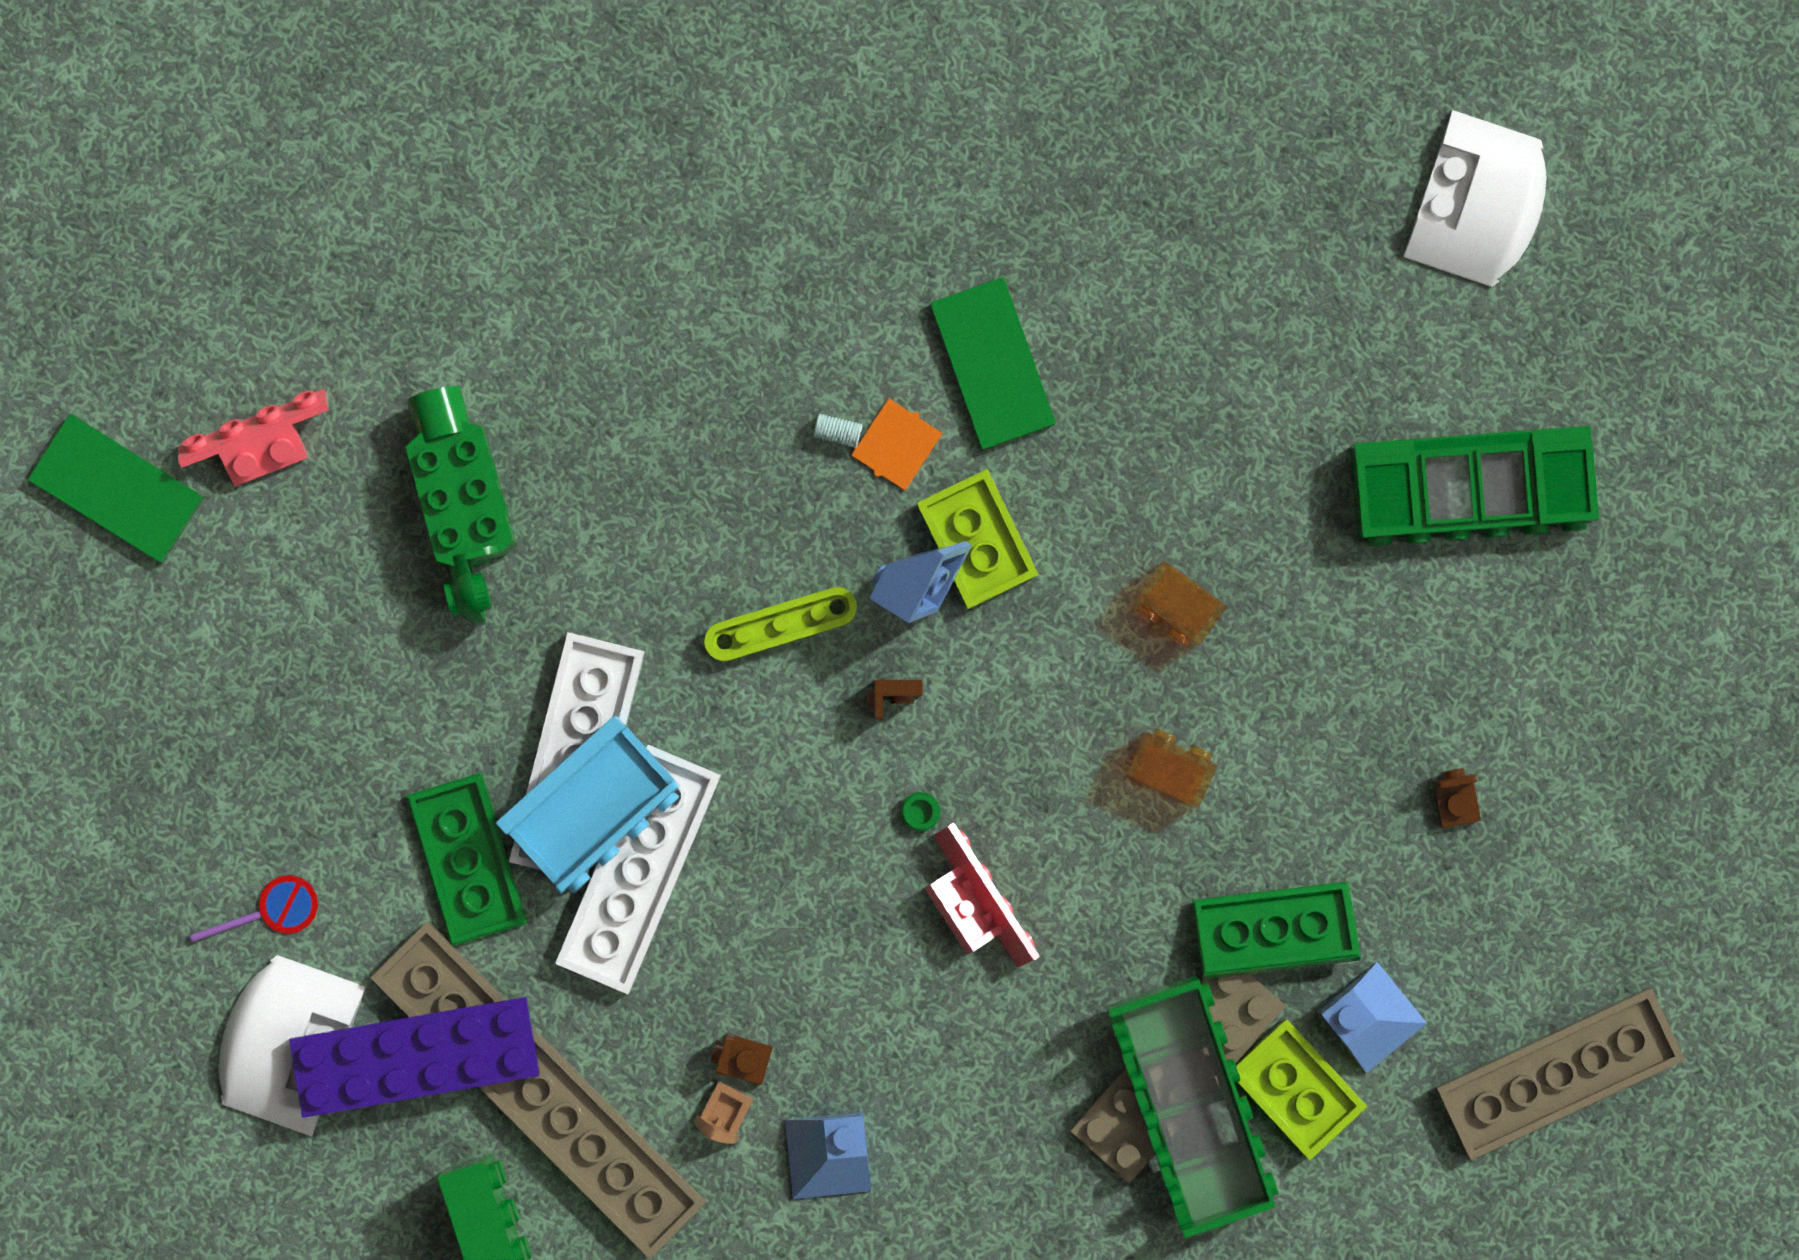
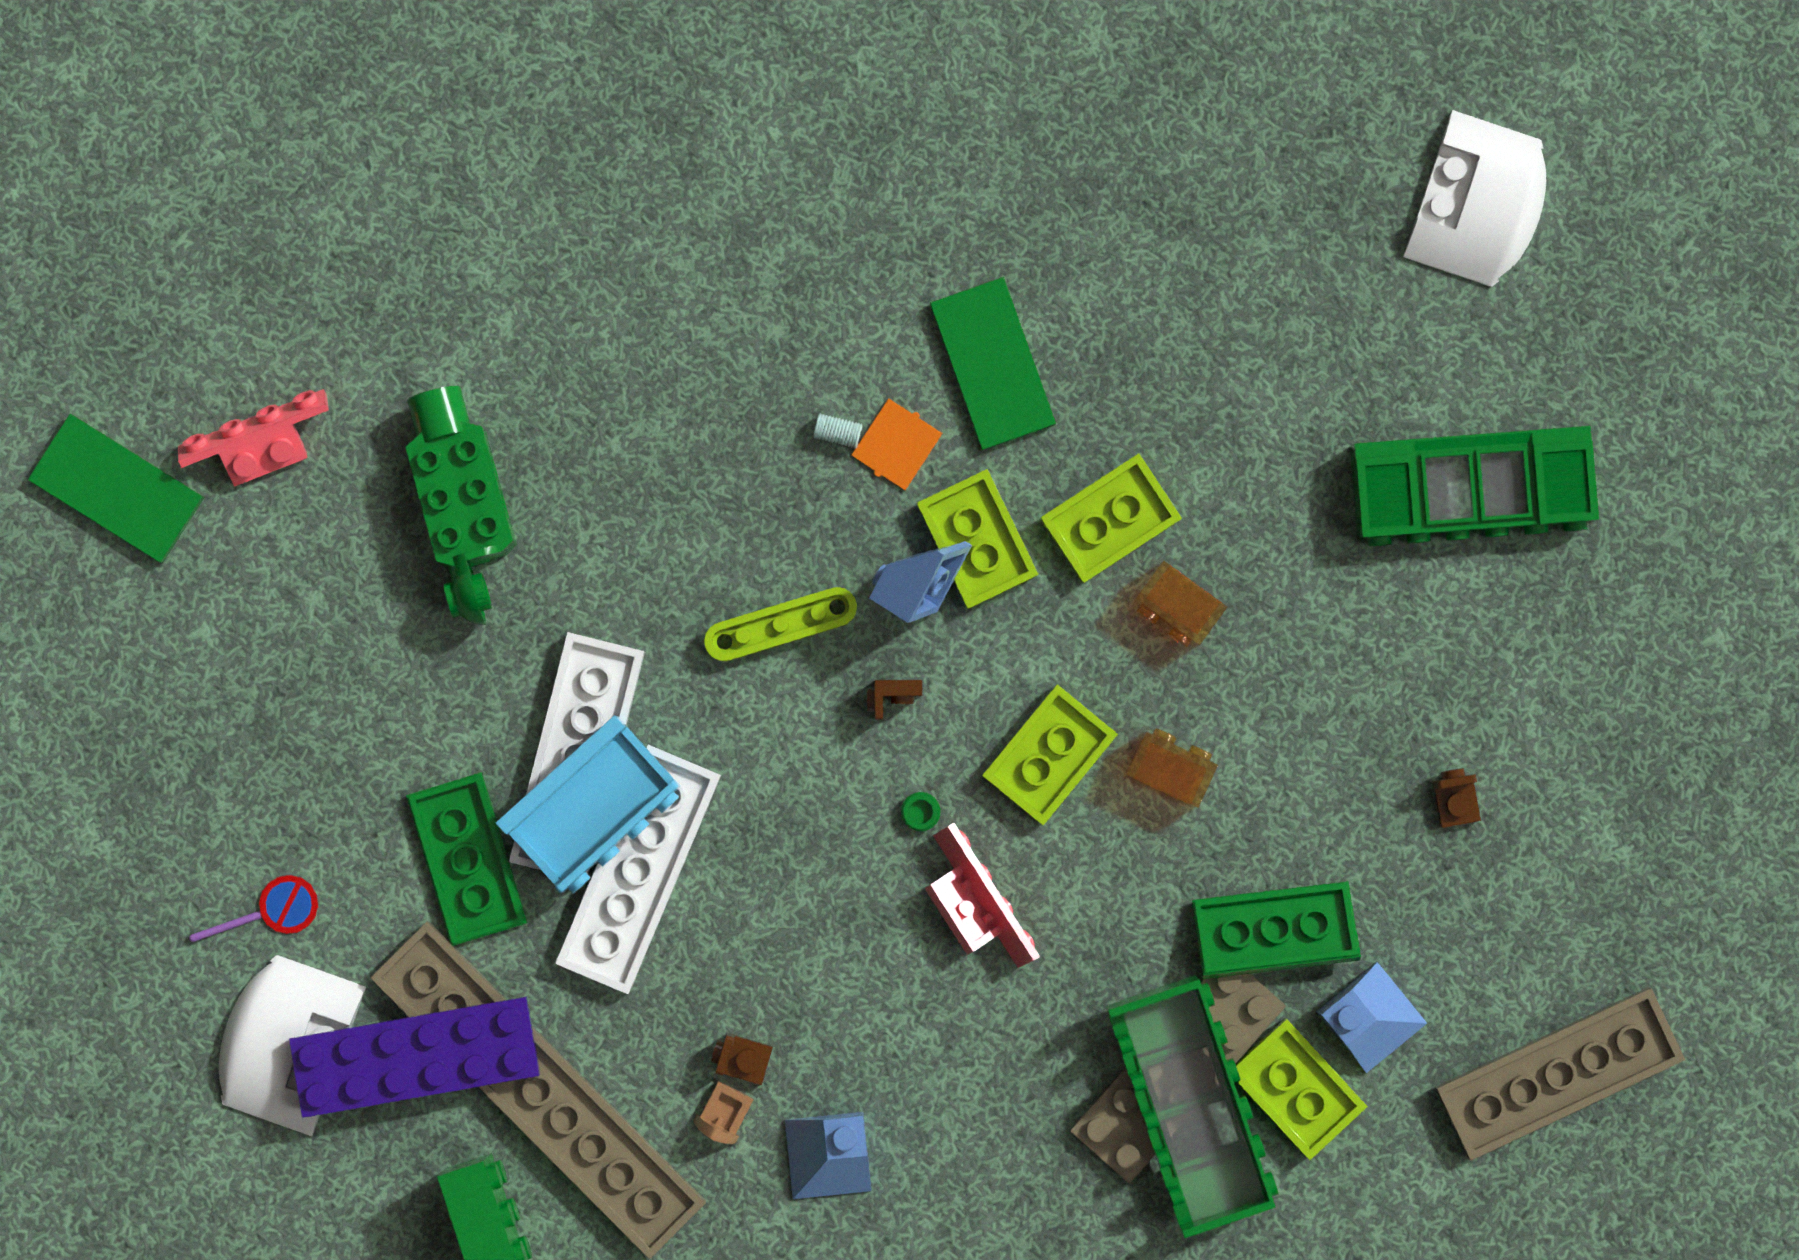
none -> lime plate [982,684,1118,826]
none -> lime plate [1040,453,1182,584]

